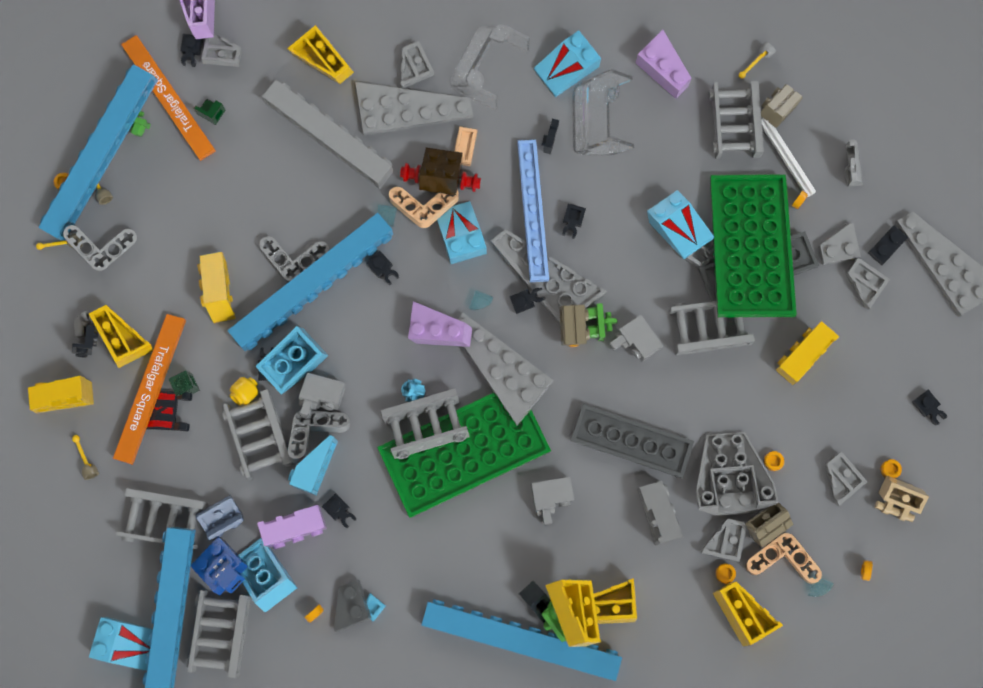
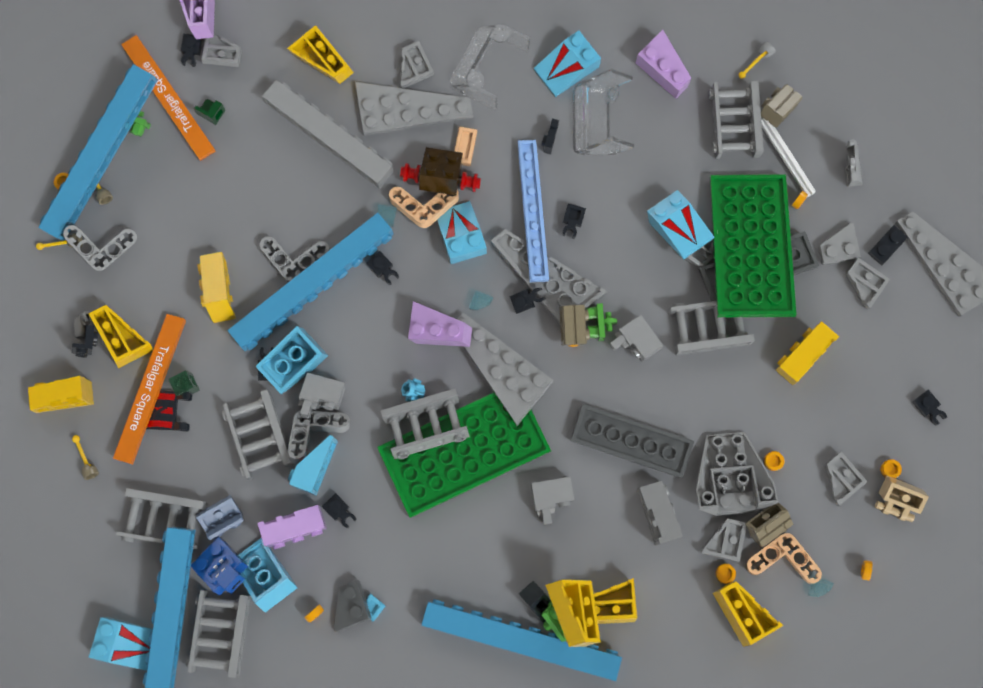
yellow head [229,377,258,406] -> none

